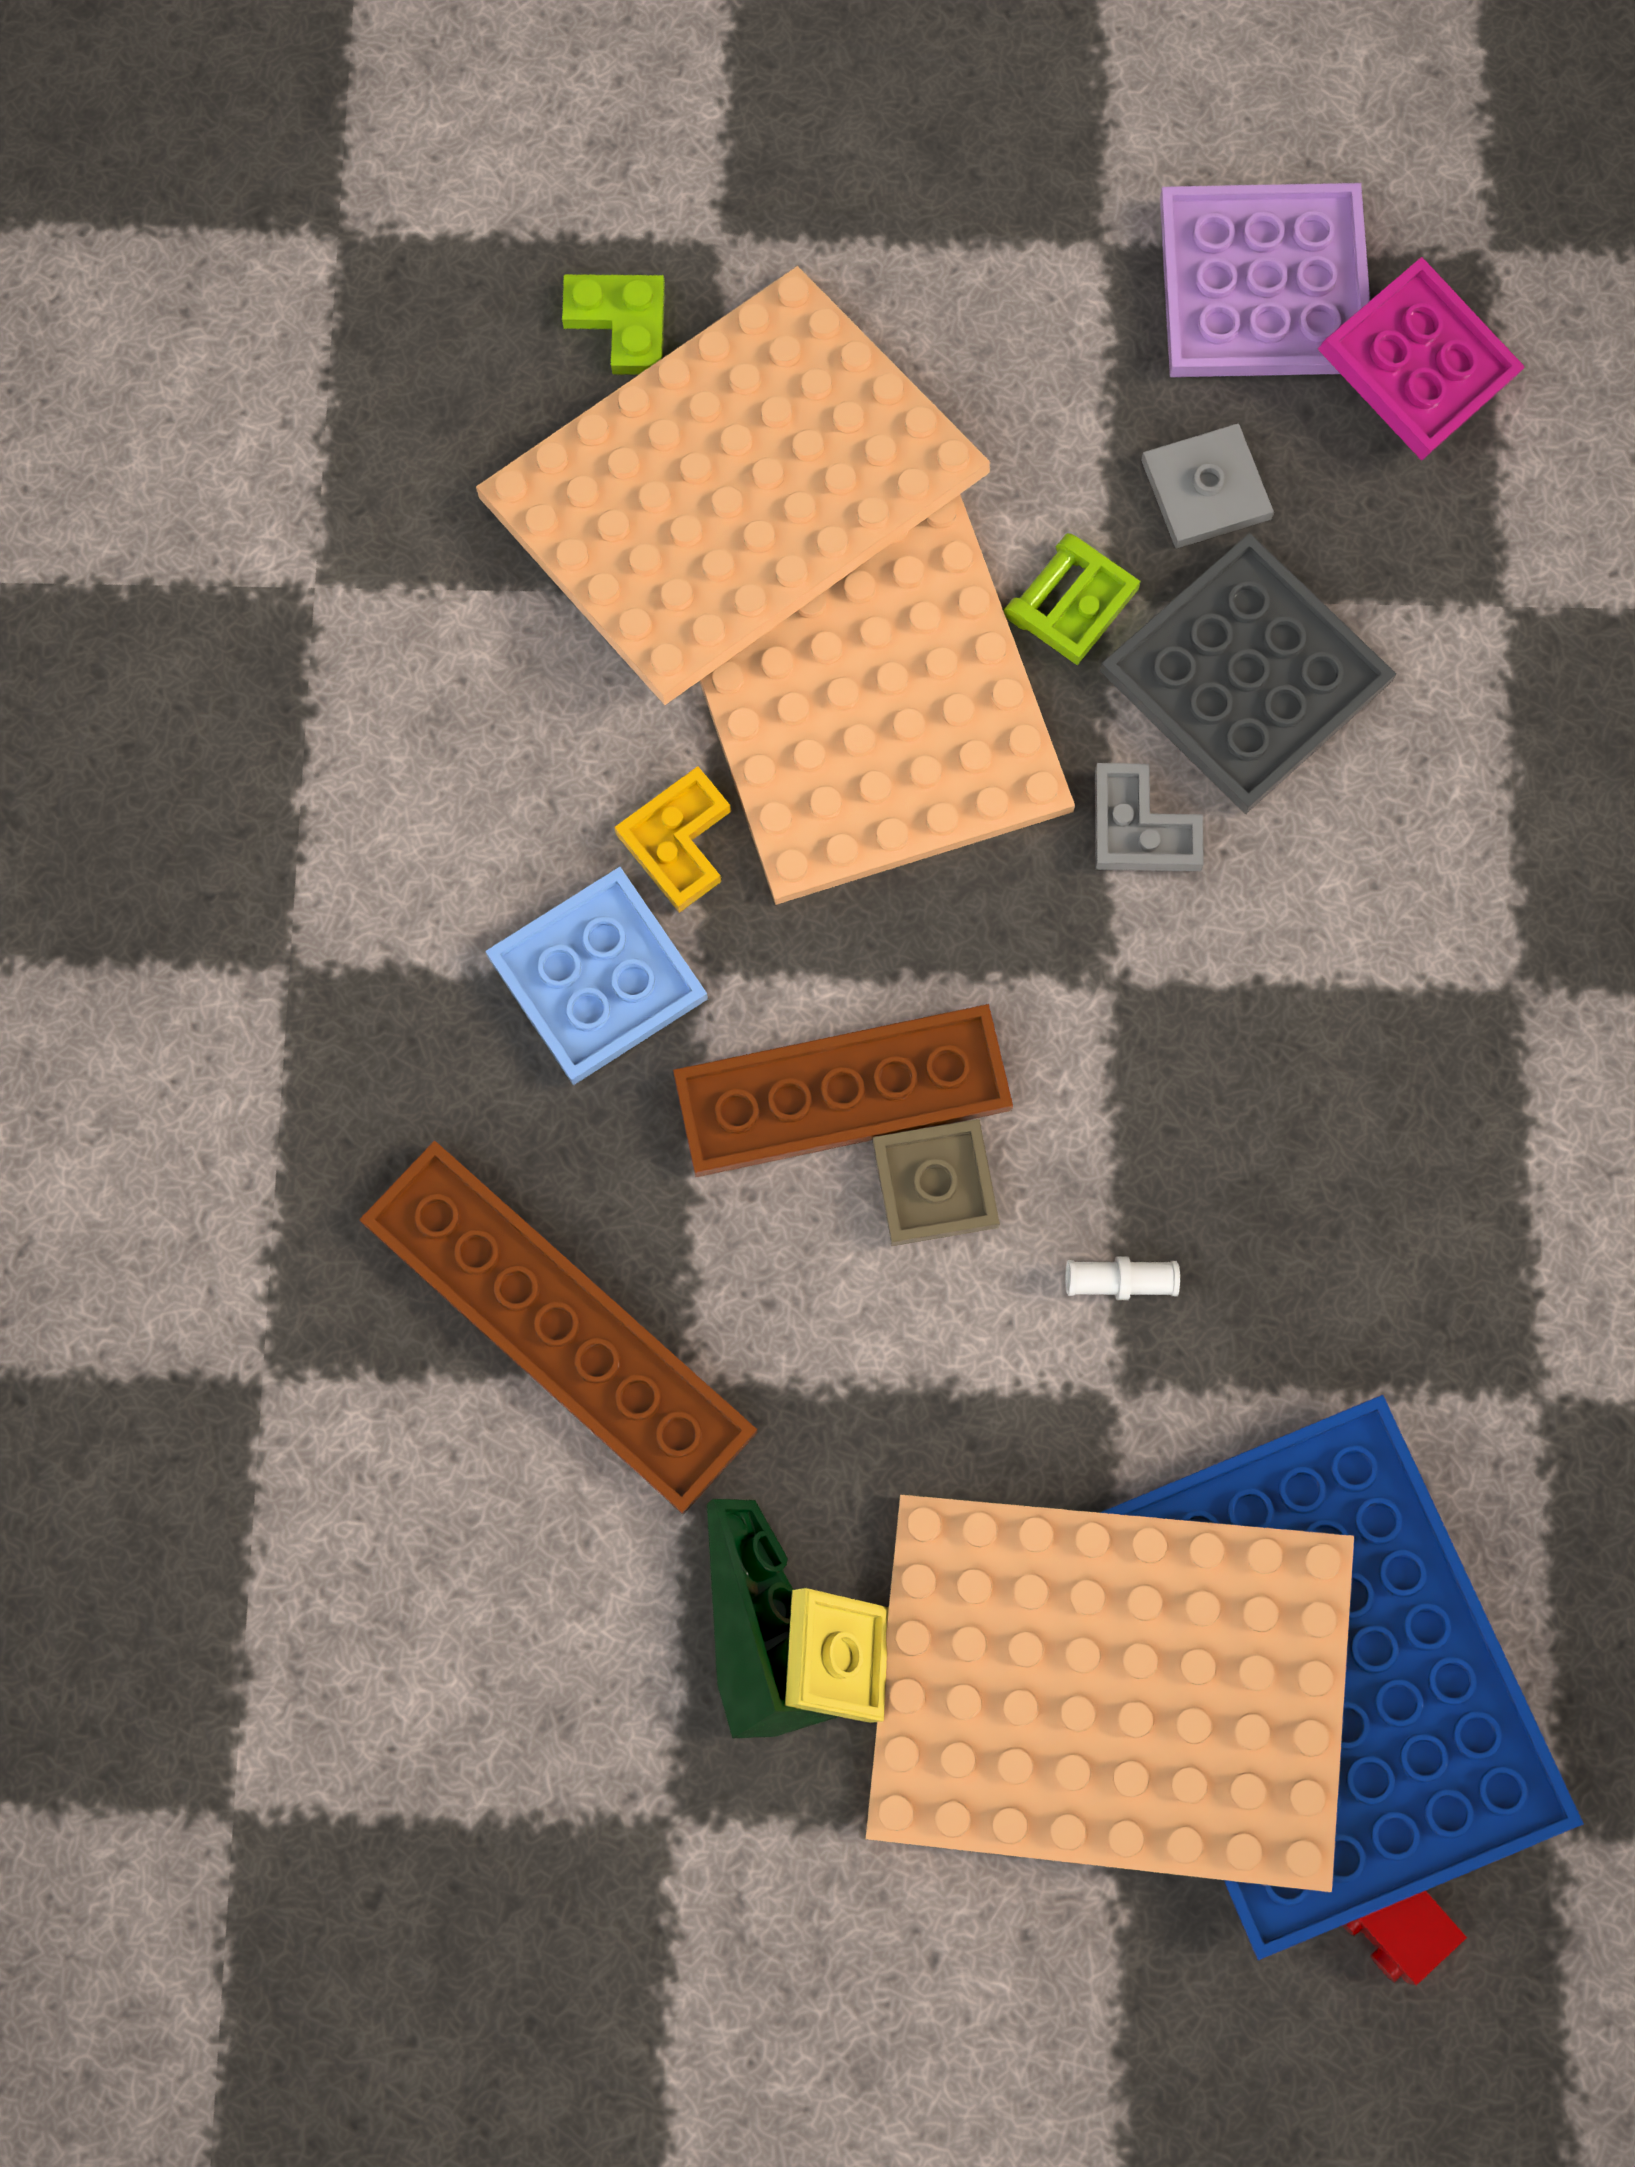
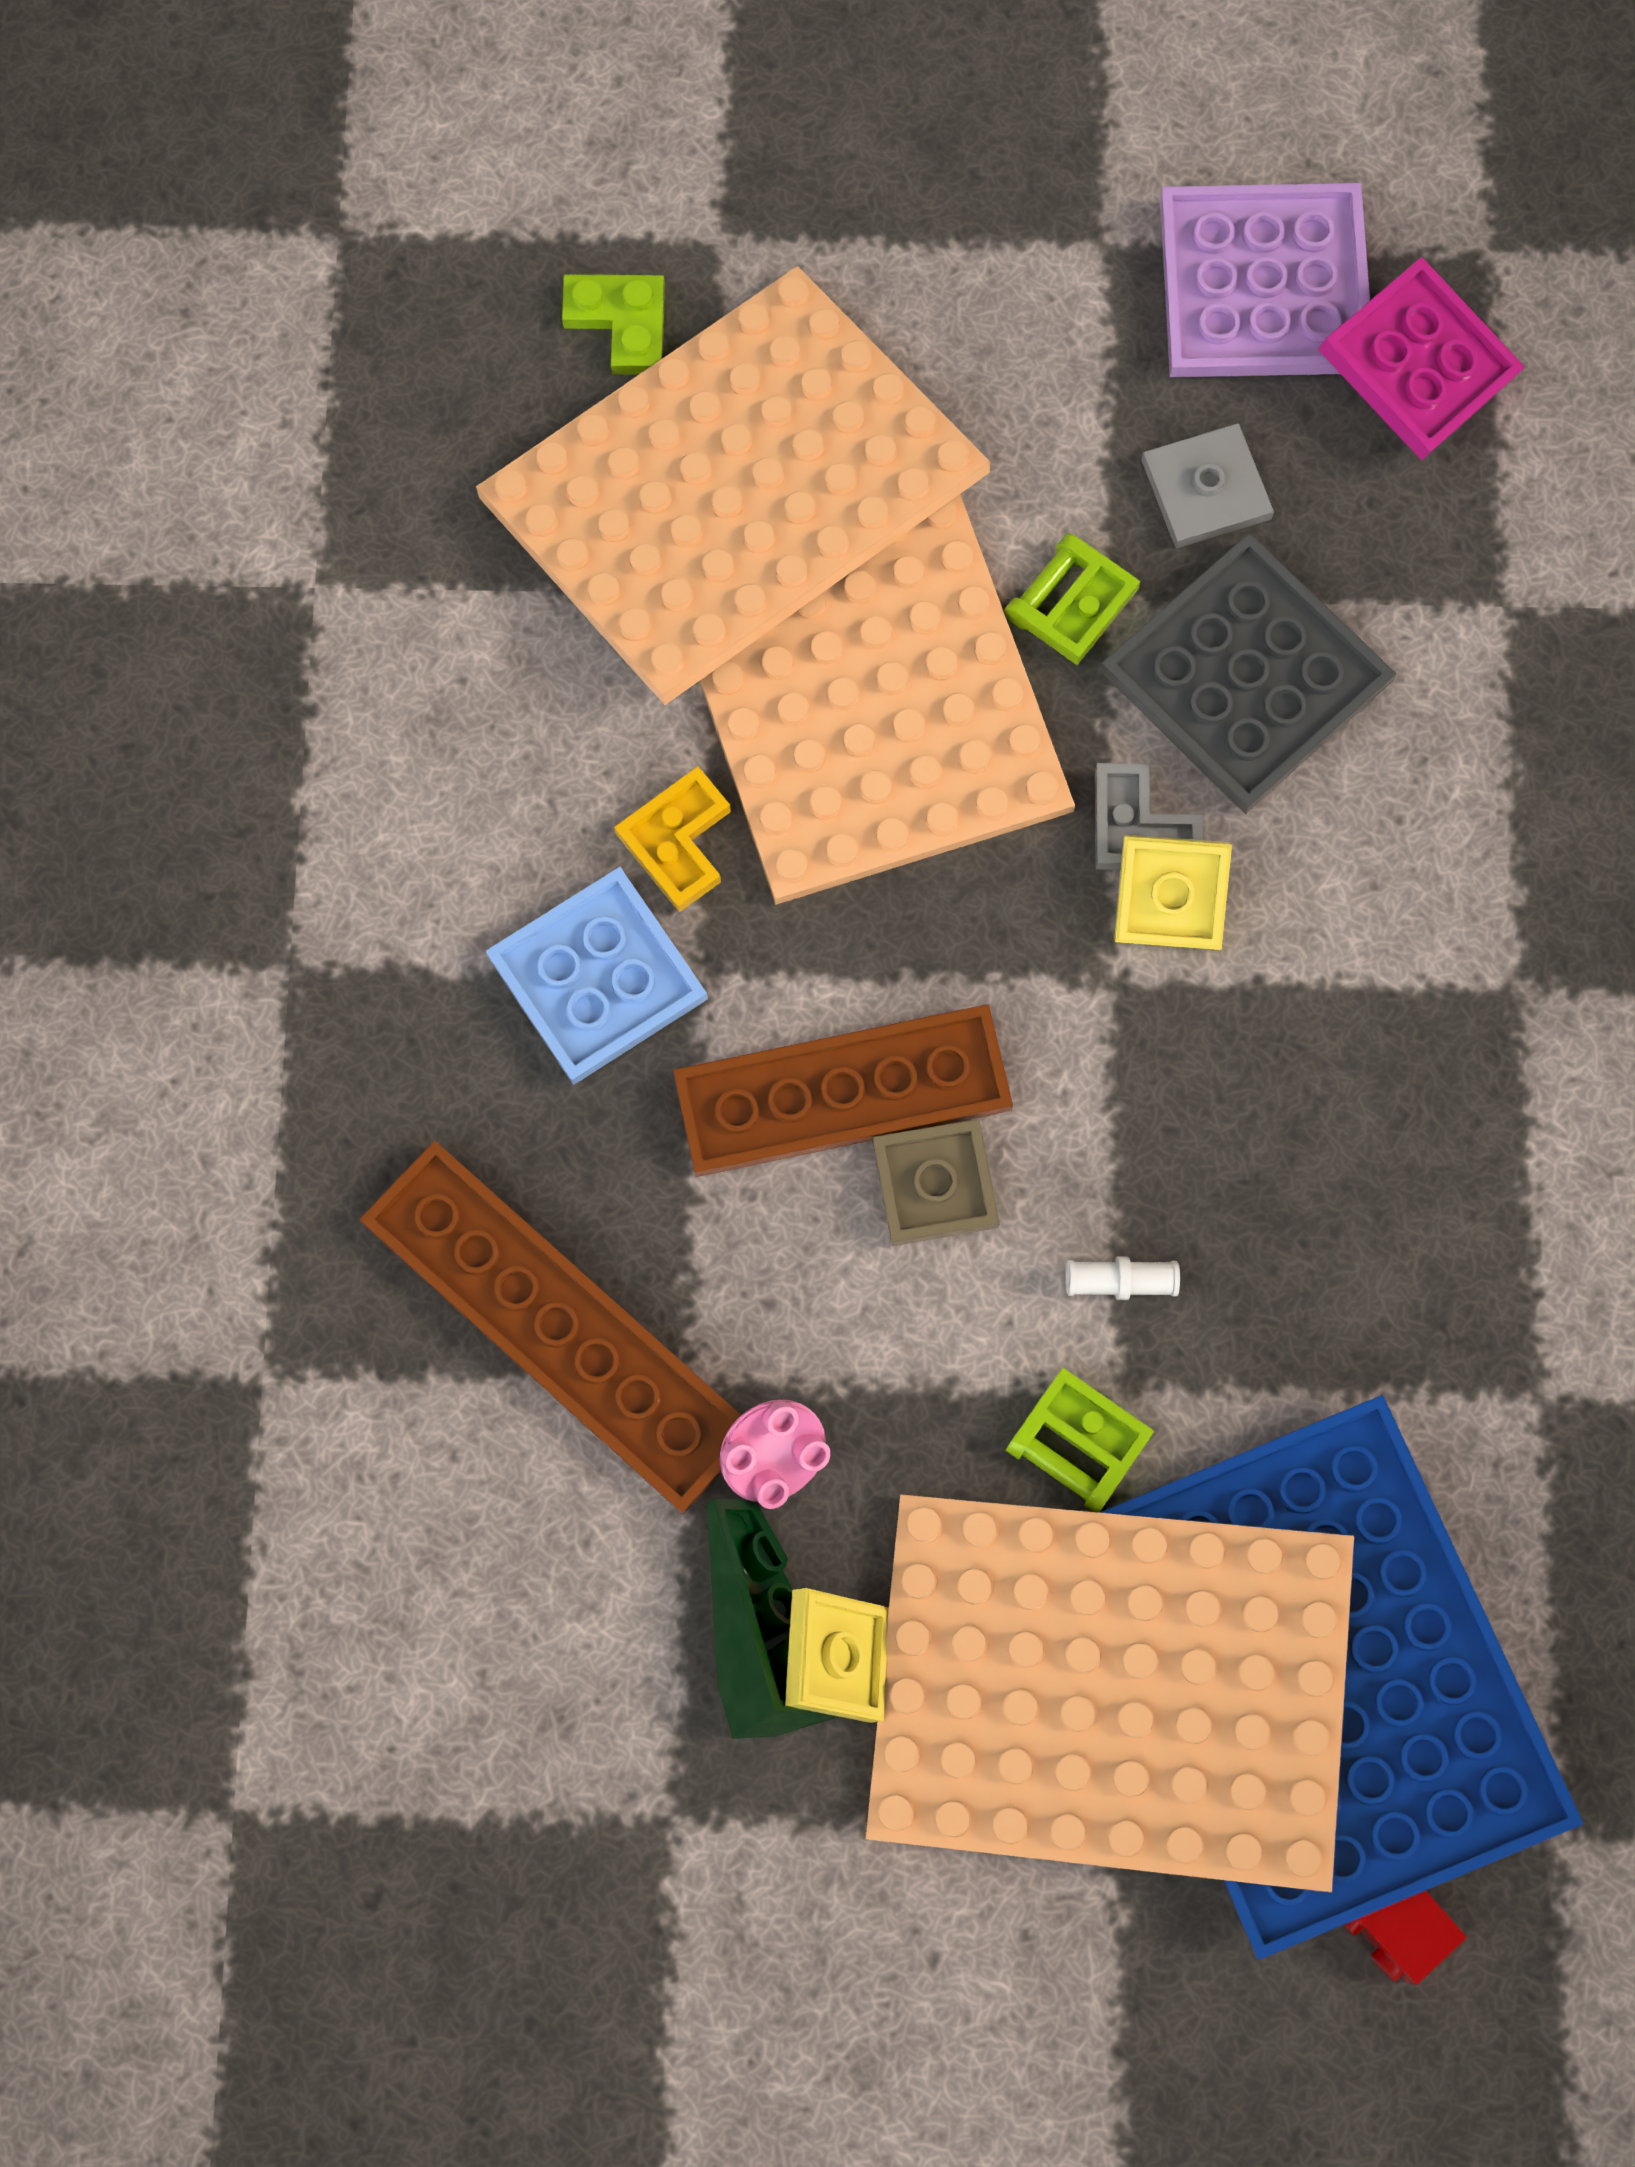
none -> bright pink dish [720,1400,830,1509]
none -> lime plate [1005,1367,1155,1513]
none -> light yellow plate [1114,834,1232,950]

